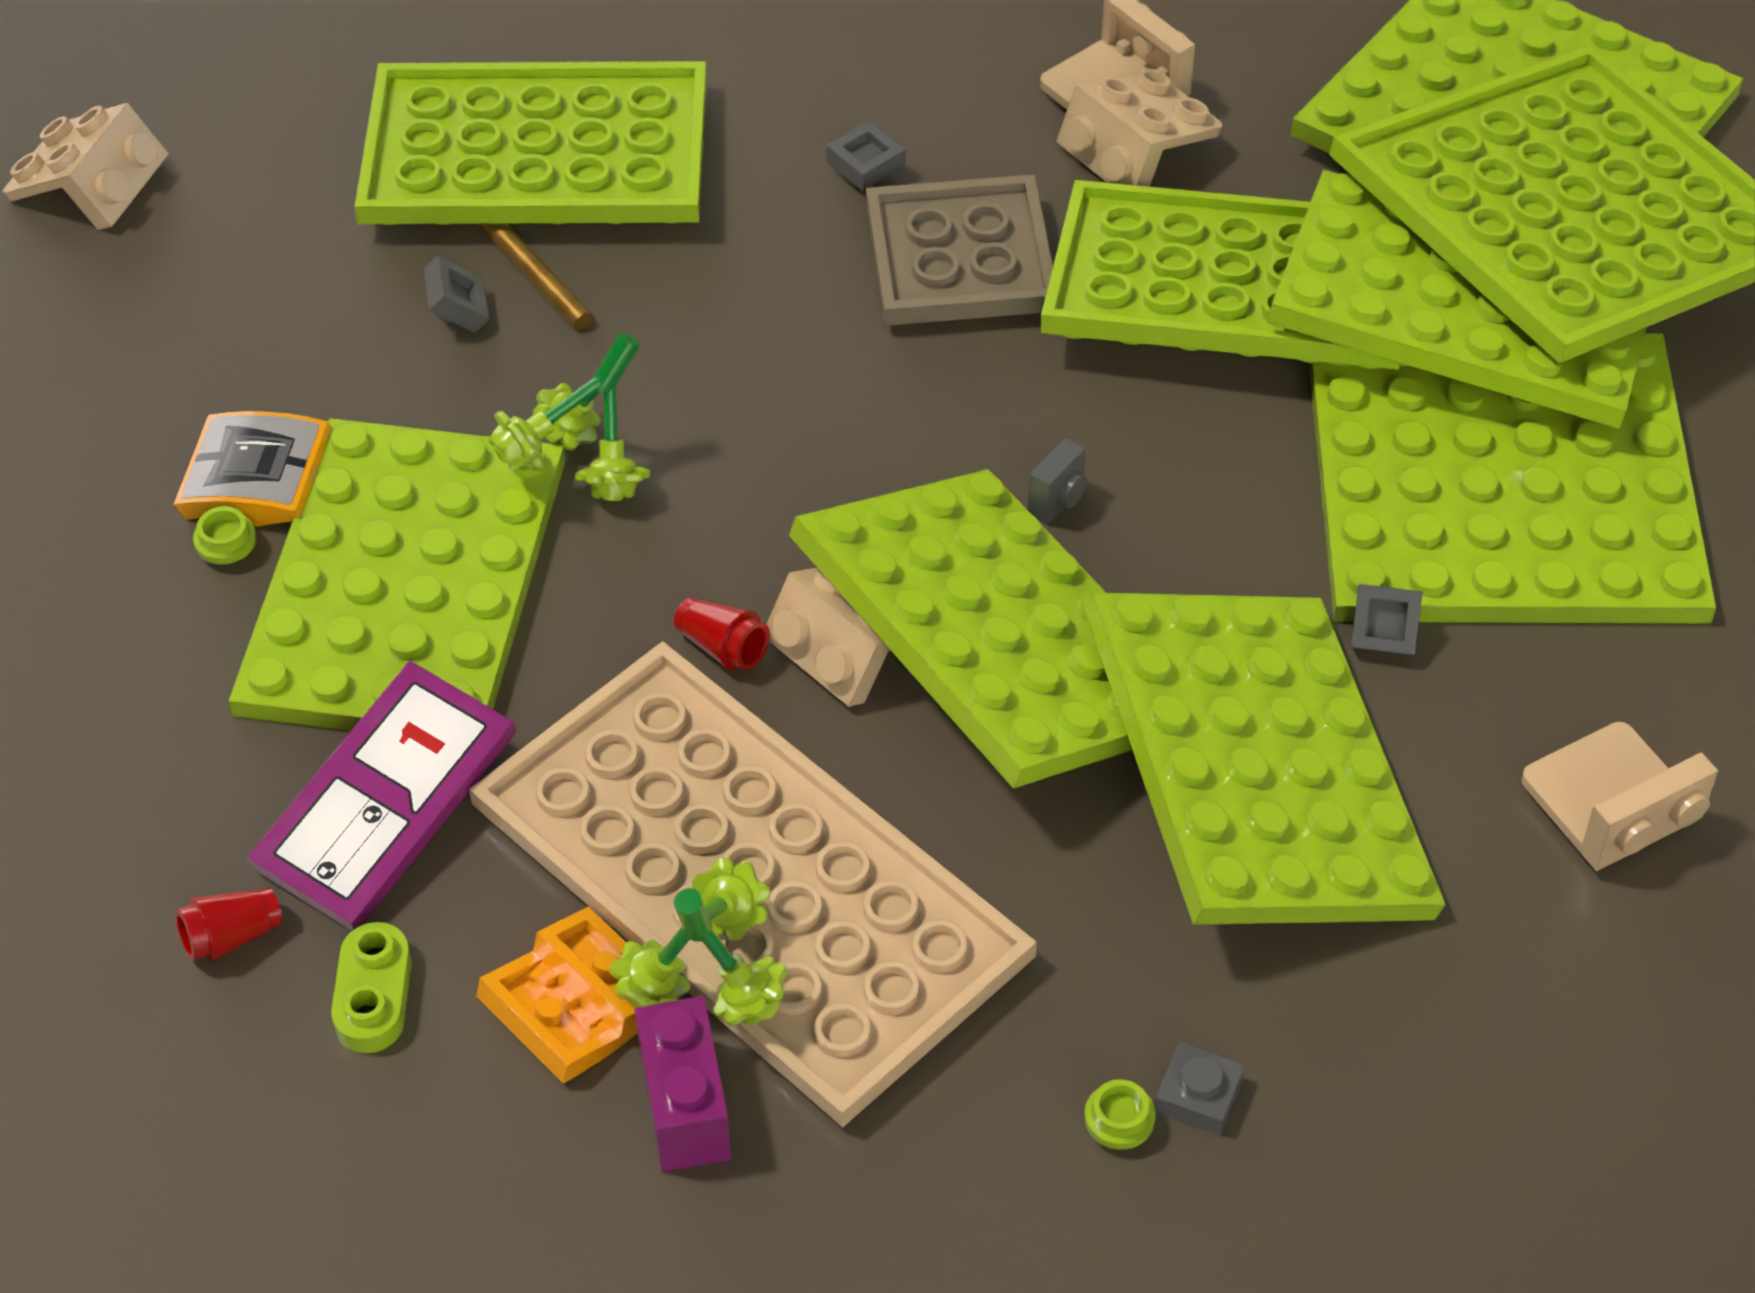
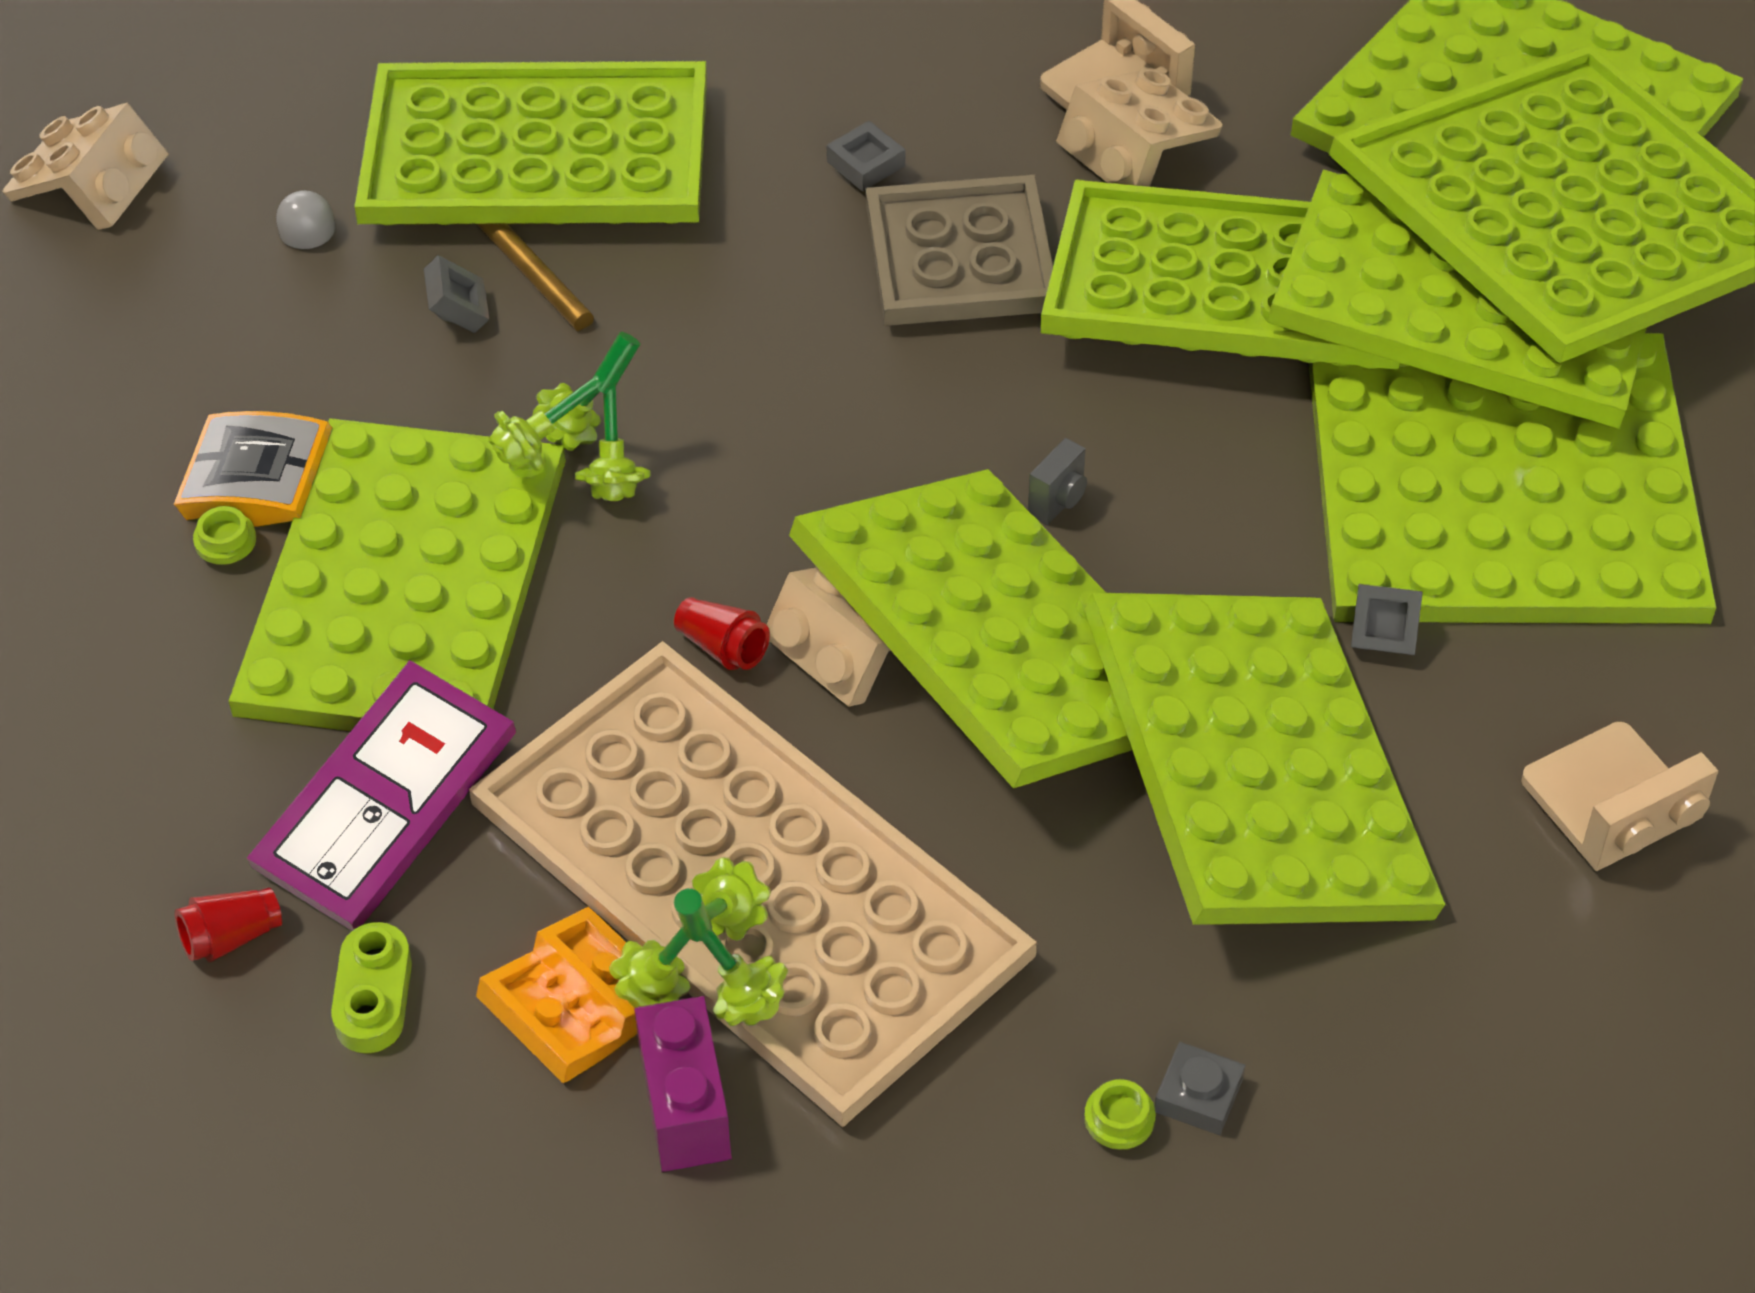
none -> light grey piece [276,190,335,249]

